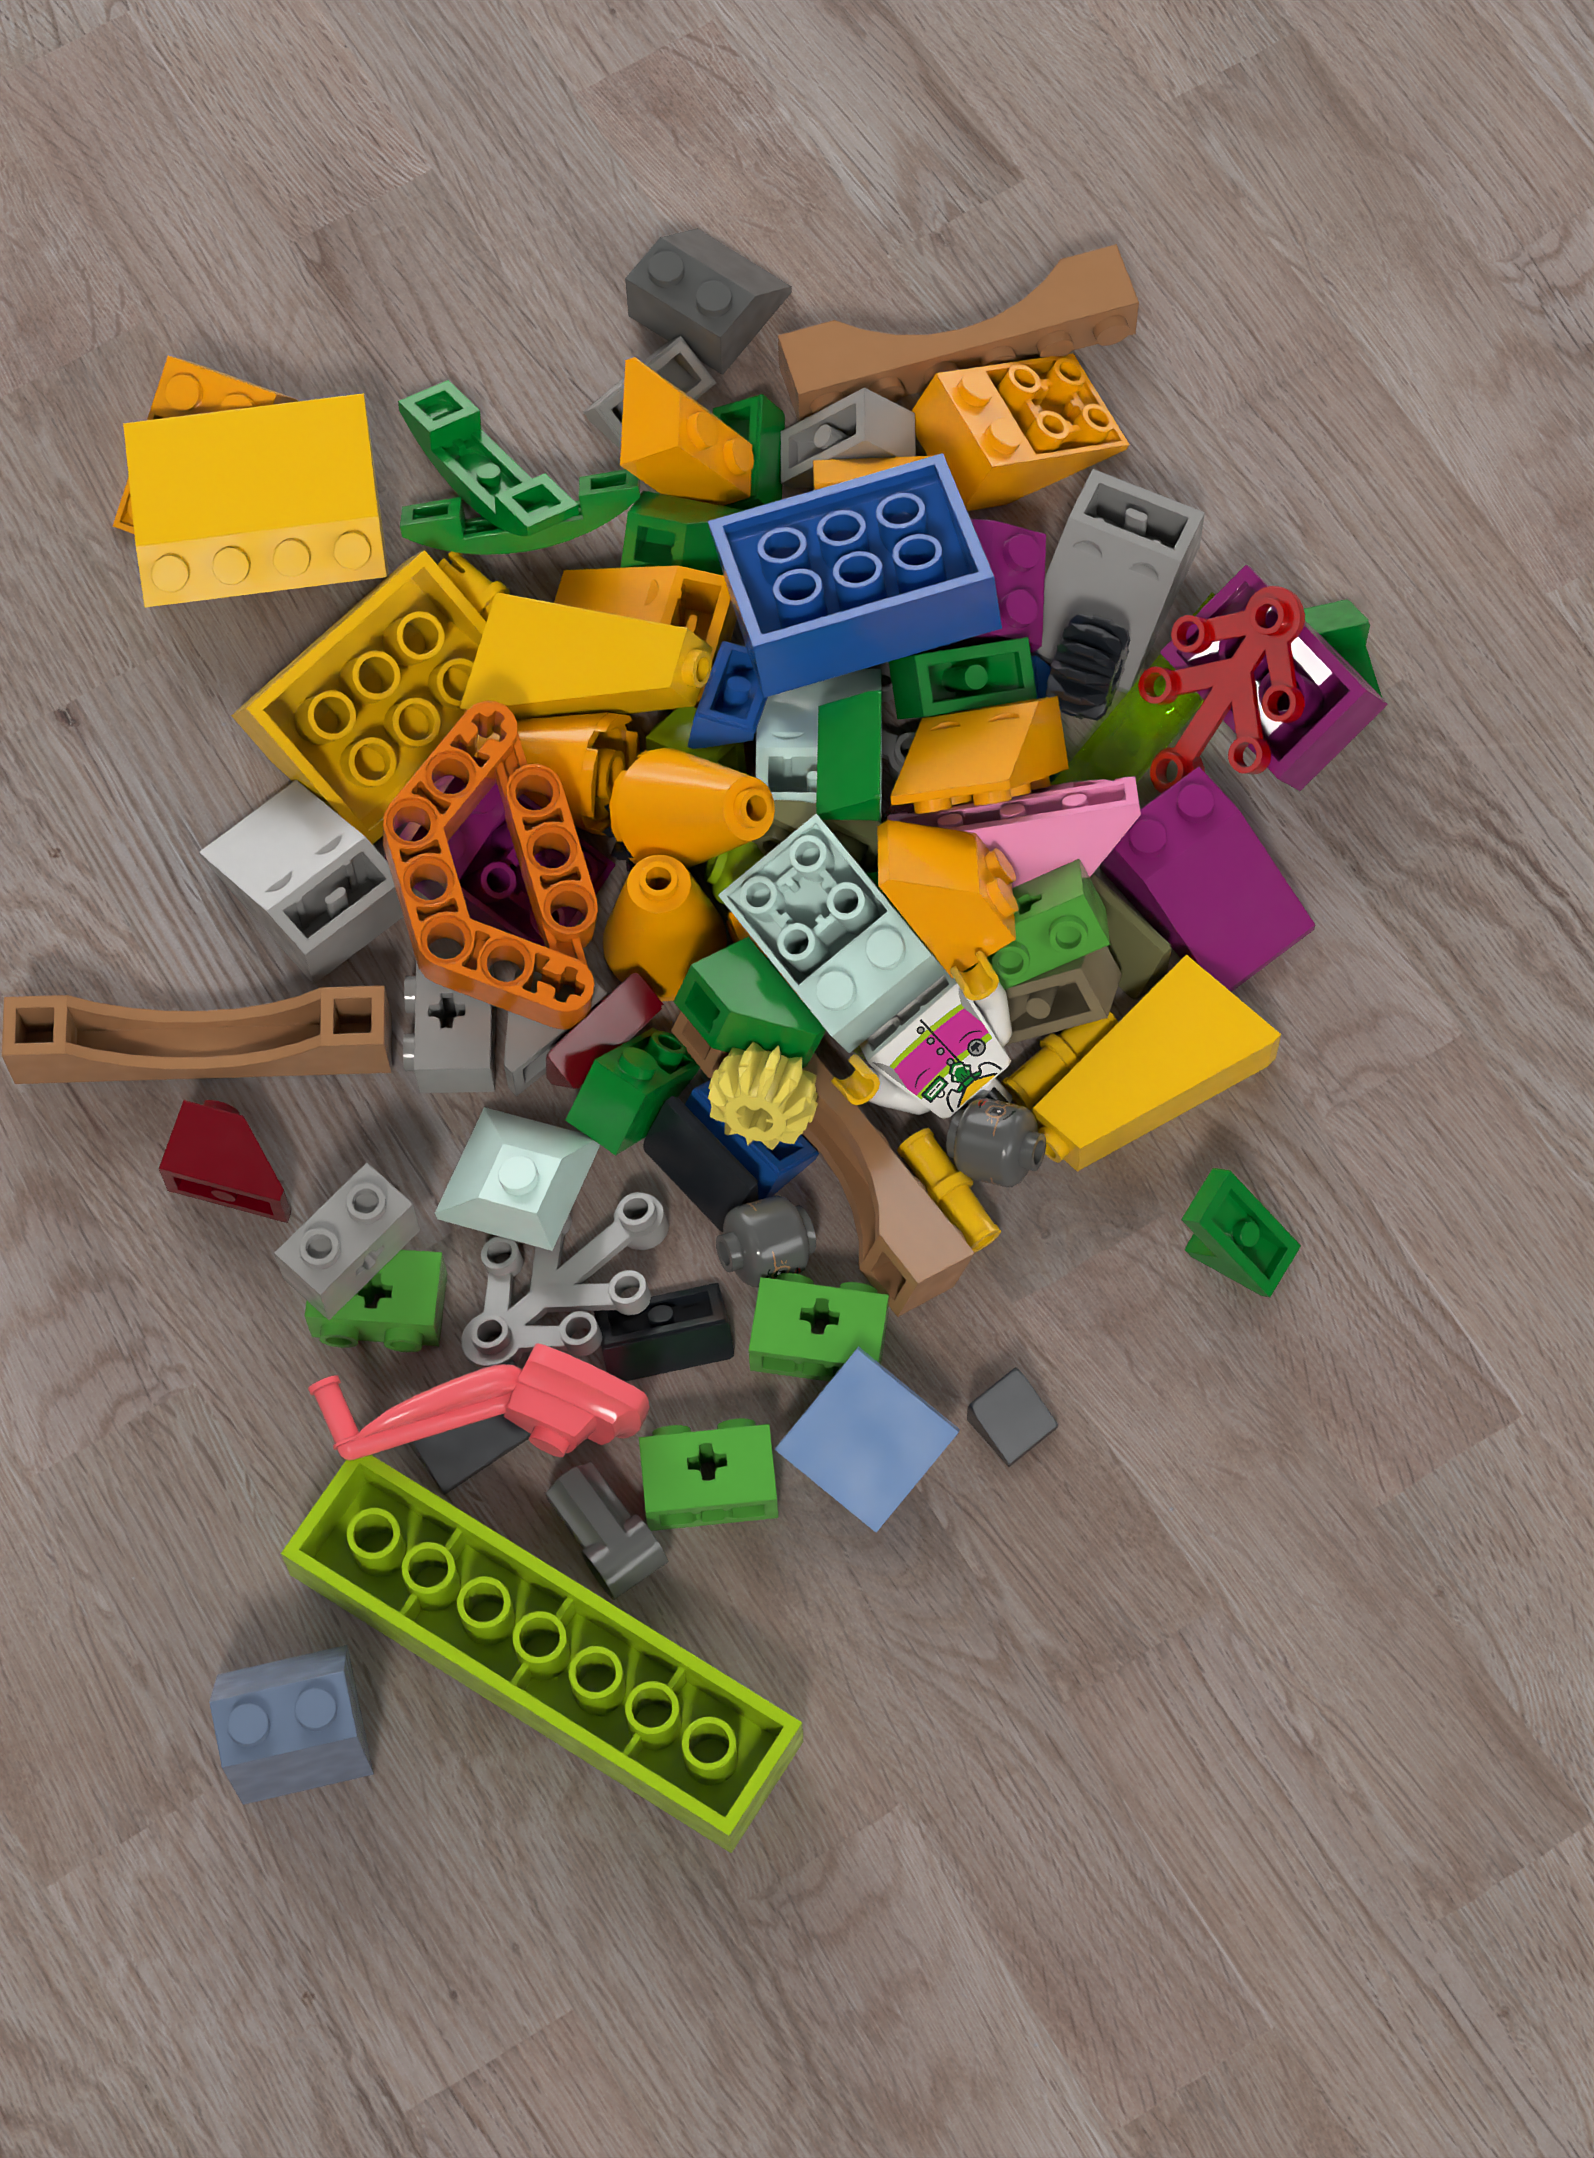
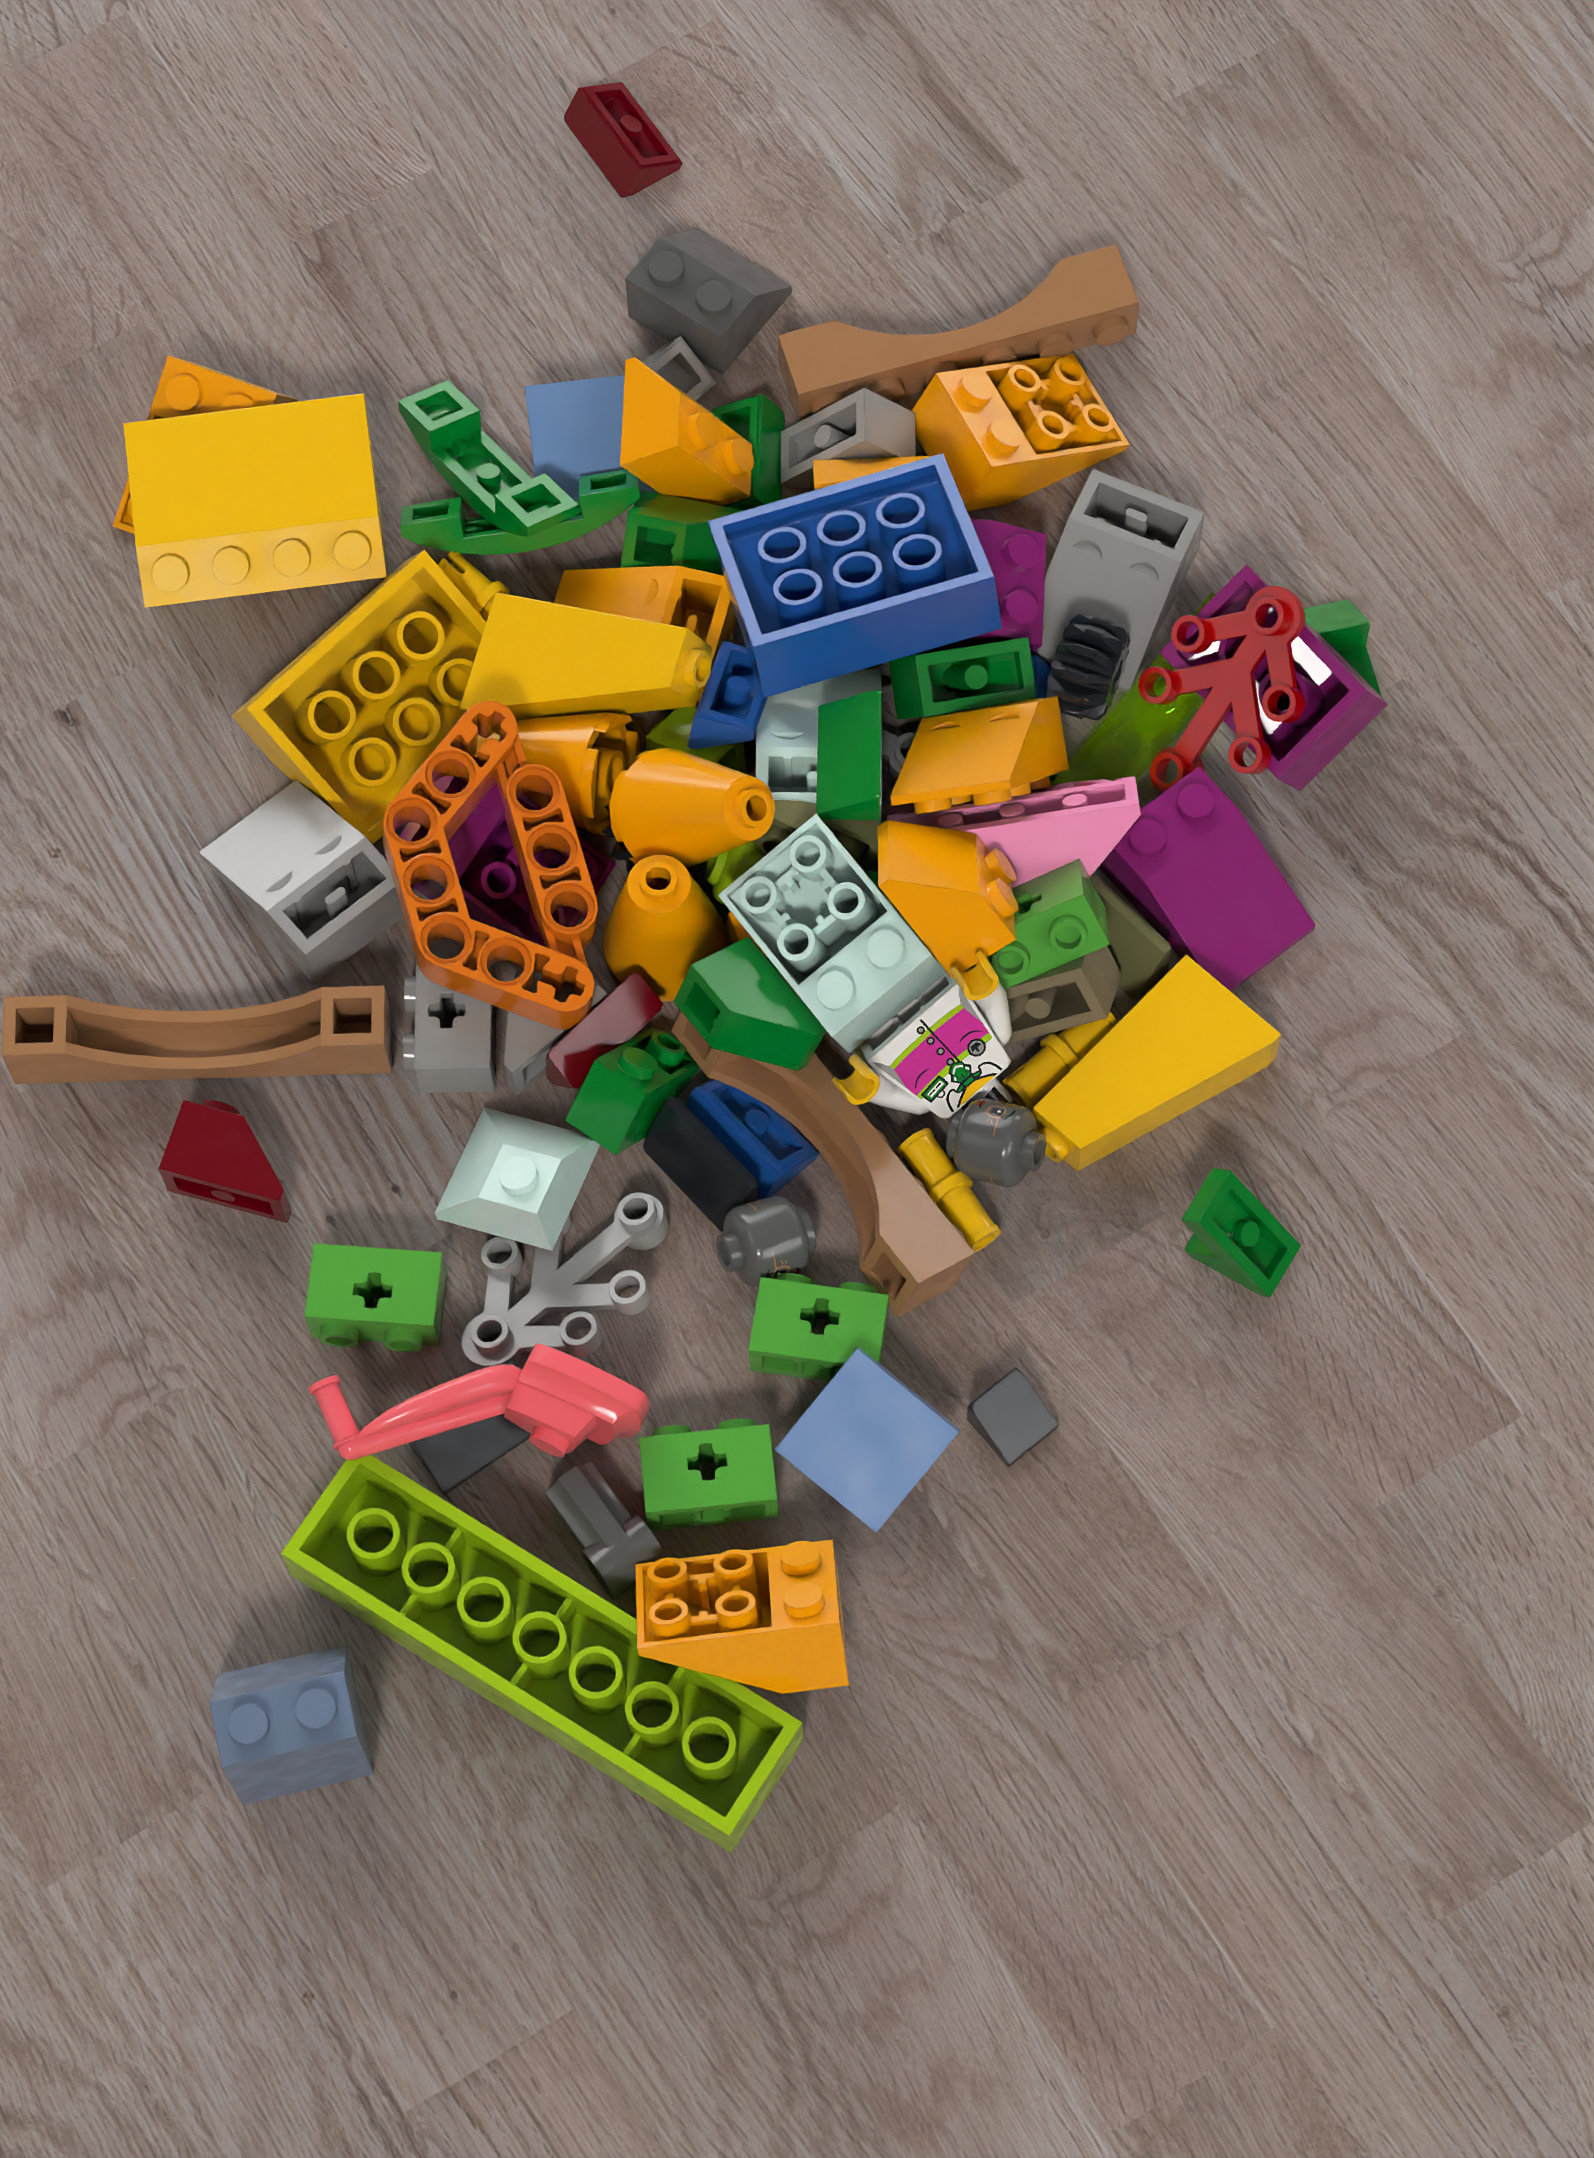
light grey brick [274,1163,420,1320] -> none
black slope [593,1283,734,1382] -> none
light yellow gear [708,1042,818,1150] -> none
none -> medium blue tile [524,375,657,501]
none -> dark red slope [564,82,683,198]
none -> light orange slope [635,1539,849,1694]

